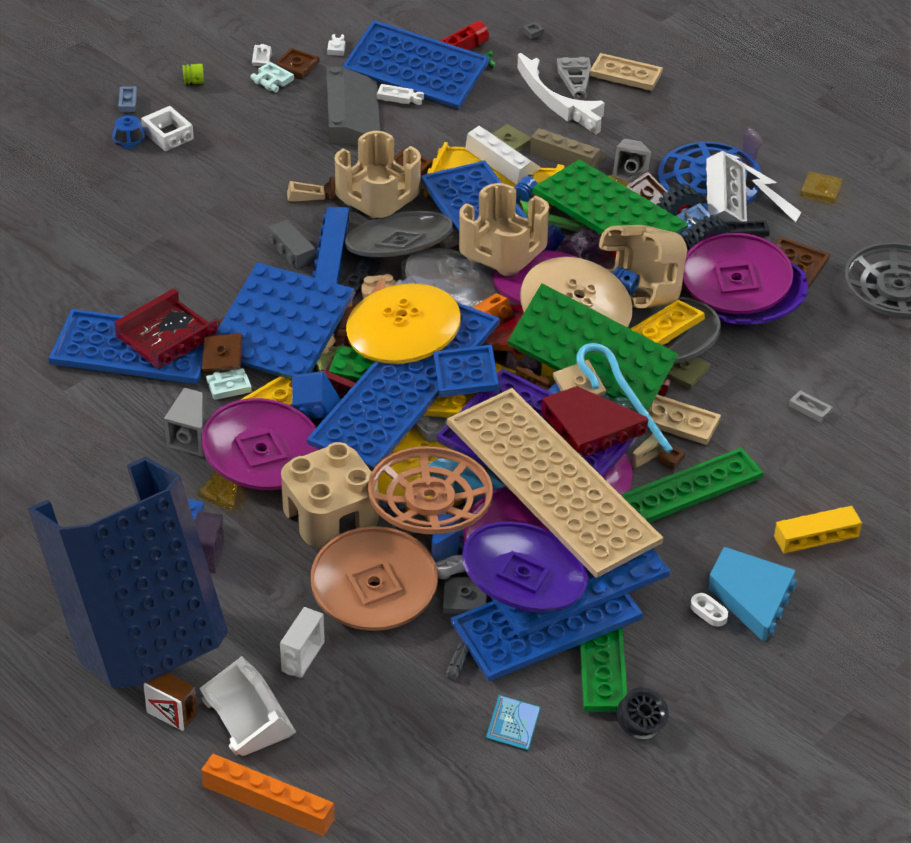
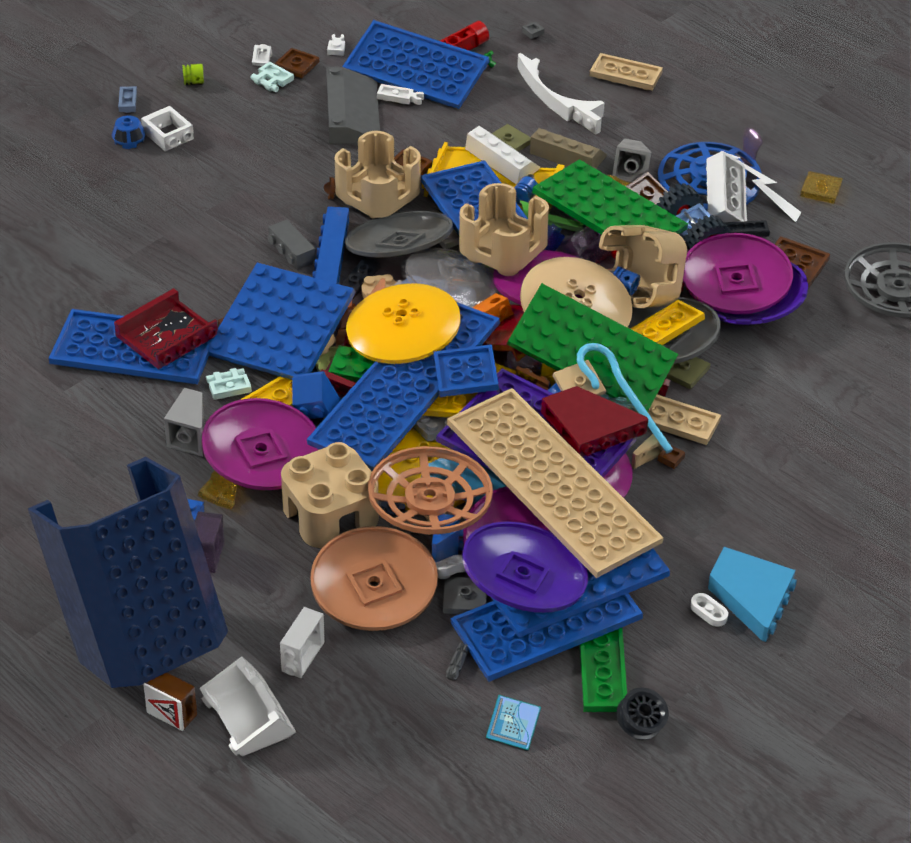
orange brick [201,754,335,836] -> none
reddish brown plate [202,333,243,373] -> none
tan slope [287,181,325,202] -> none
light grey plate [556,57,591,101] -> none
green plate [620,447,764,523] -> none
yellow brick [774,506,862,553] -> none
light grey tile [789,390,833,423] -> none

